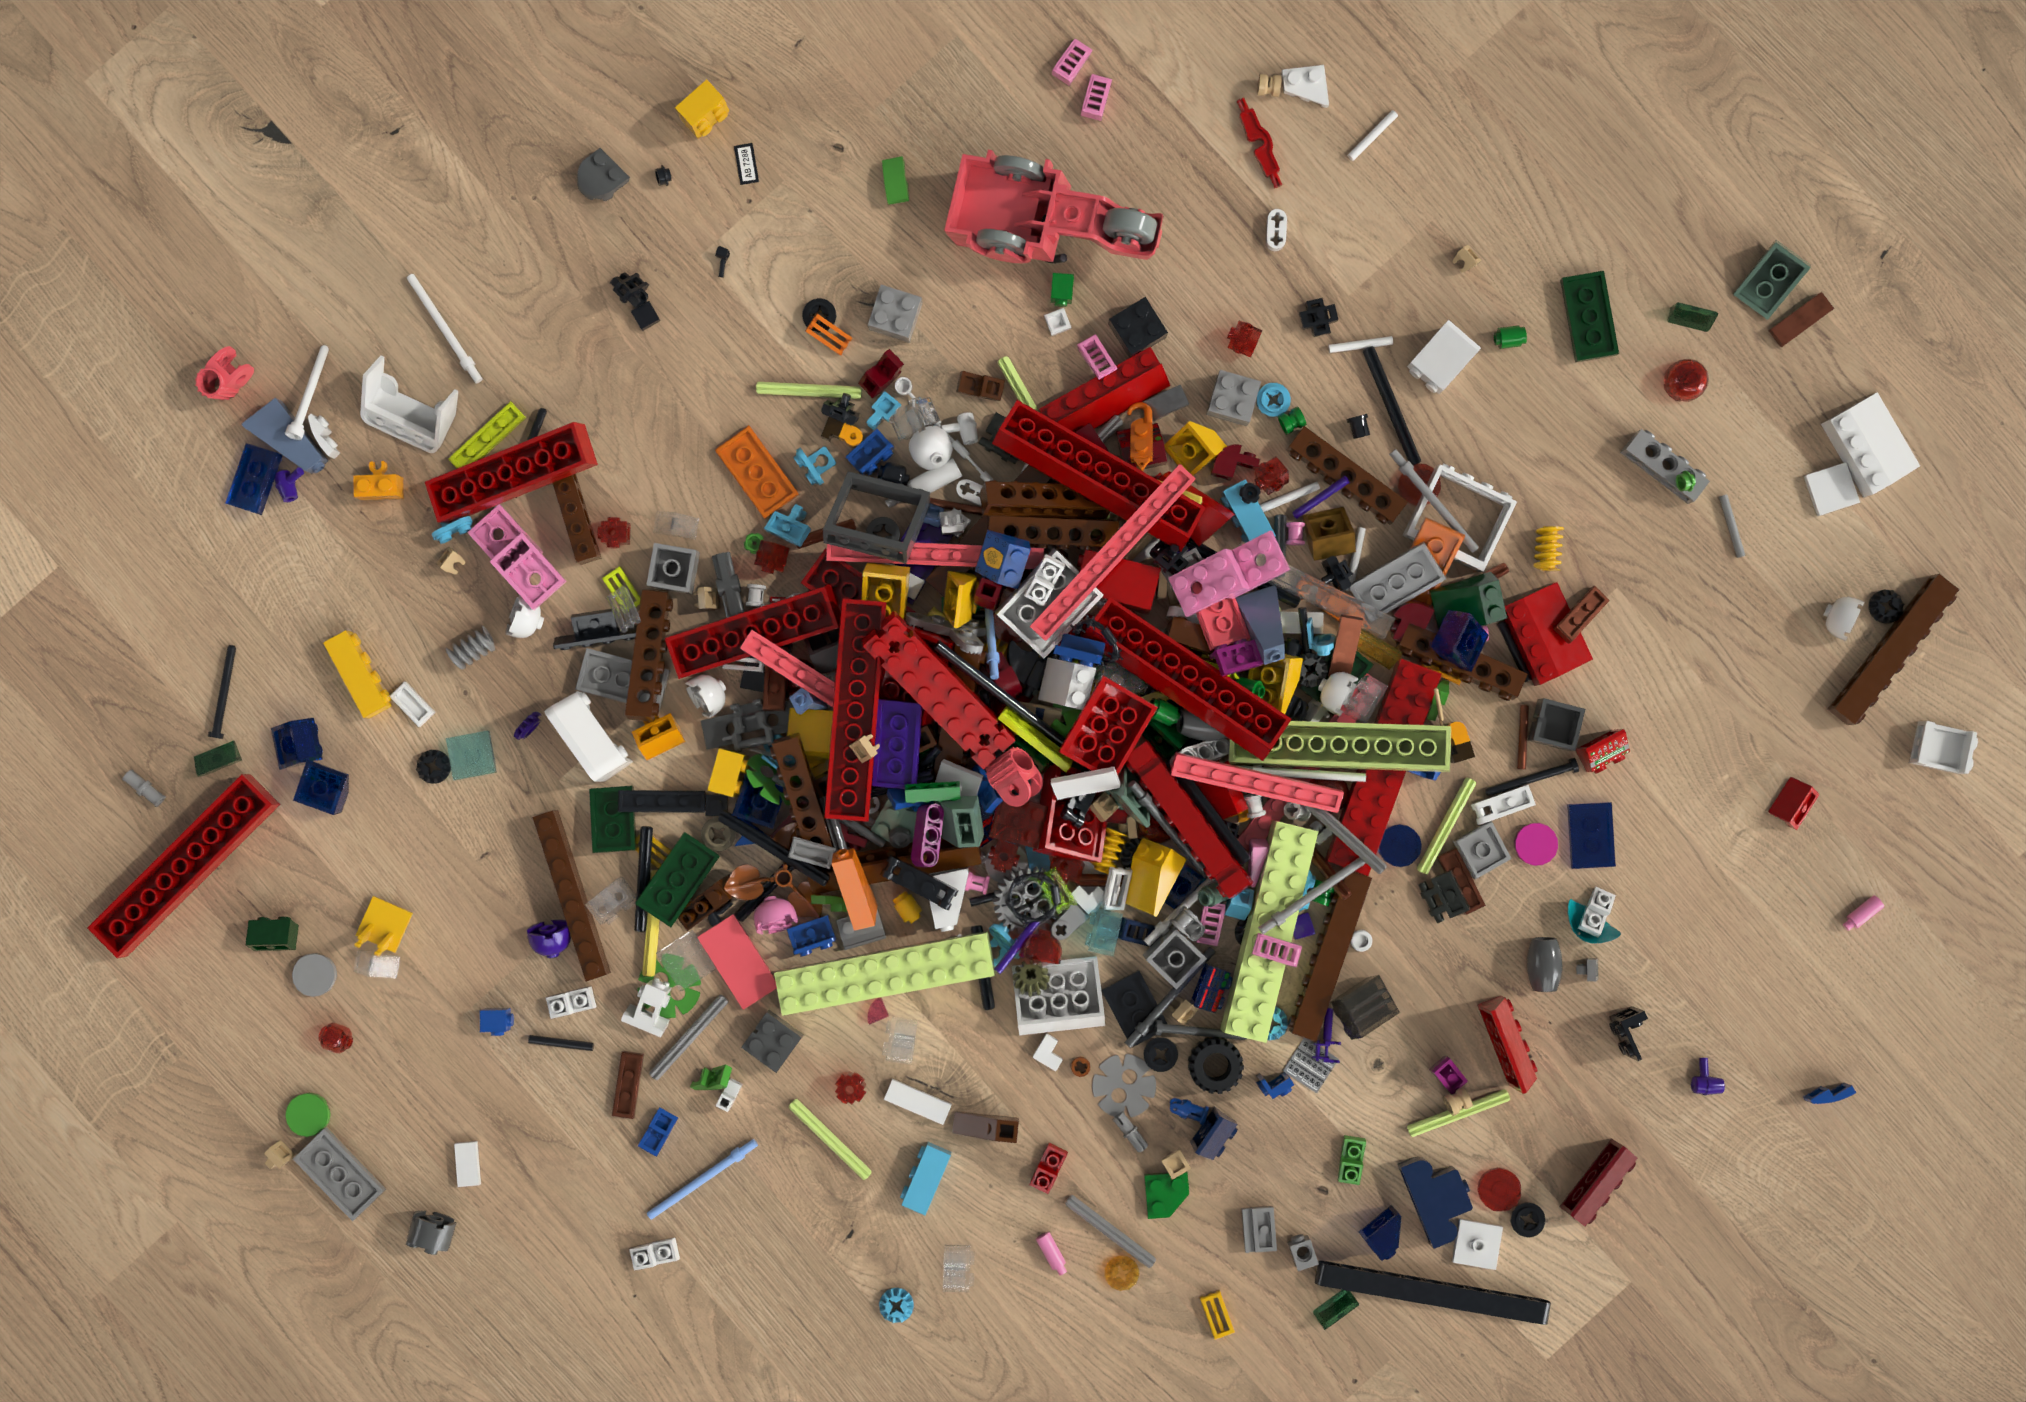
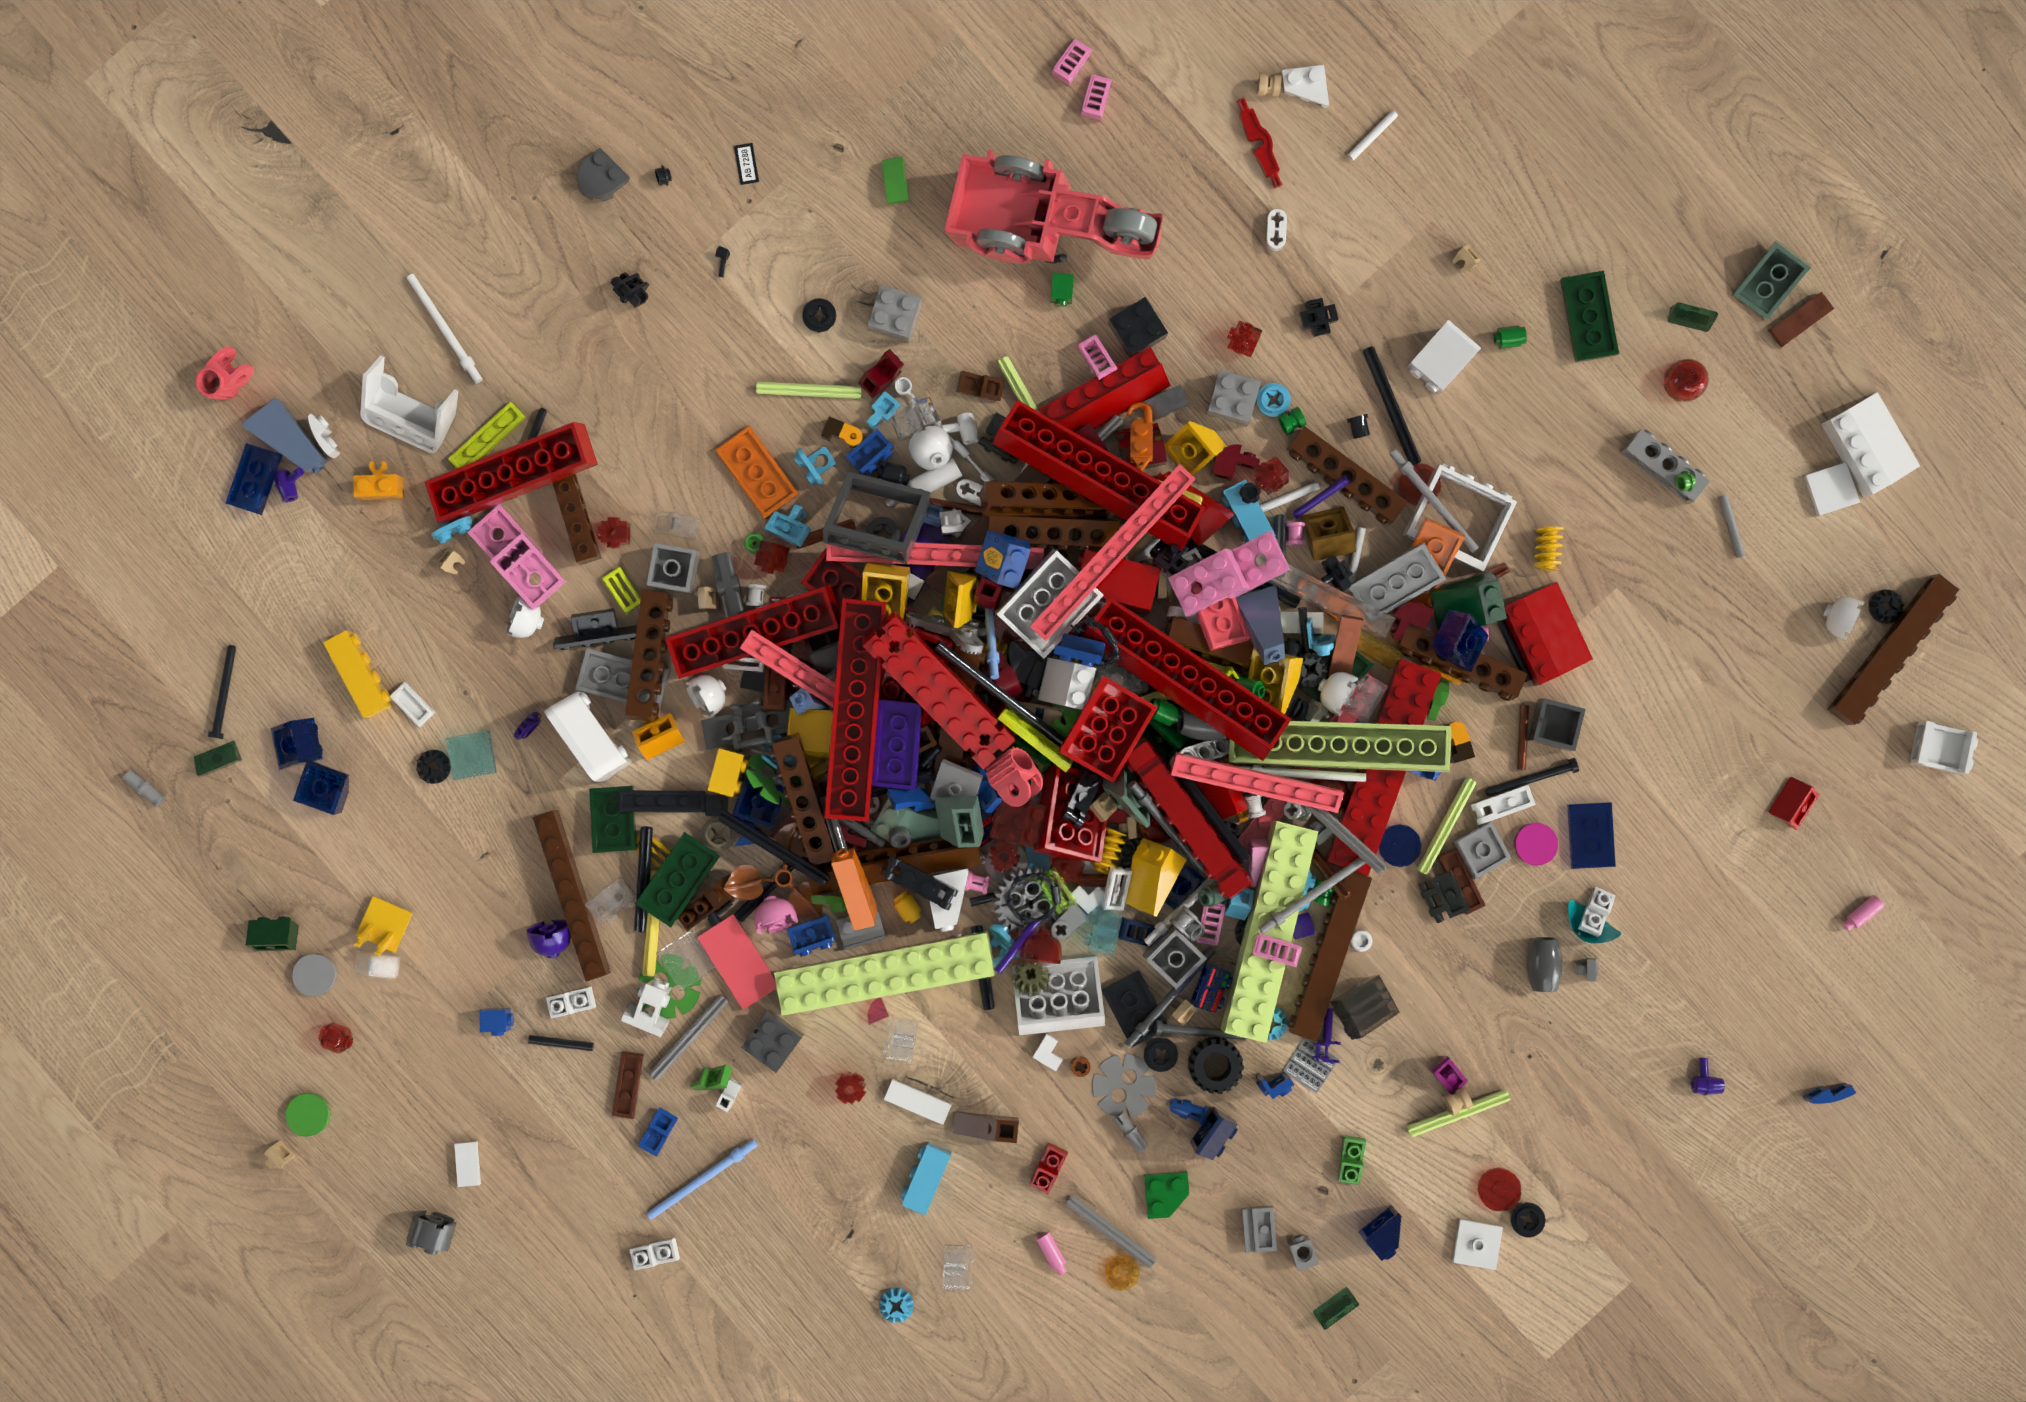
red brick [87,774,281,959] -> none
white piece [285,345,329,440] -> none
light grey plate [293,1127,386,1221] -> none
light grey piece [445,626,495,669] -> none
clear tile [607,586,641,633] -> none
black tile [631,301,661,331] -> none
yellow brick [675,79,729,139] -> none
light grey tile [788,837,836,869] -> none
yellowish green axle [789,1099,872,1180] -> none
orange tile [805,313,852,355] -> none
black piece [821,393,860,425] -> none
tan tile [849,734,880,763] -> none
green piece [905,781,961,804] -> none
magenta beam [911,804,944,867] -> none
white slope [1024,554,1065,606] -> none
white tile [1044,308,1071,336] -> none
white tile [1051,767,1120,800] -> none
tan tile [1161,1148,1191,1180] -> none
yellow tile [1199,1290,1235,1340] -> none
magenta bracket [1209,639,1263,677] -> none
black beam [1315,1261,1551,1325] -> none
white bar [1328,336,1393,353] -> none
dark blue brick [1397,1157,1473,1249] -> none
tan piece [1434,688,1444,726] -> none
red slope [1477,996,1538,1094] -> none
copper tile [1553,585,1610,644] -> none
dark red slope [1559,1138,1638,1227] -> none
red slope [1575,729,1630,774] -> none
black bracket [1609,1006,1648,1061] -> none

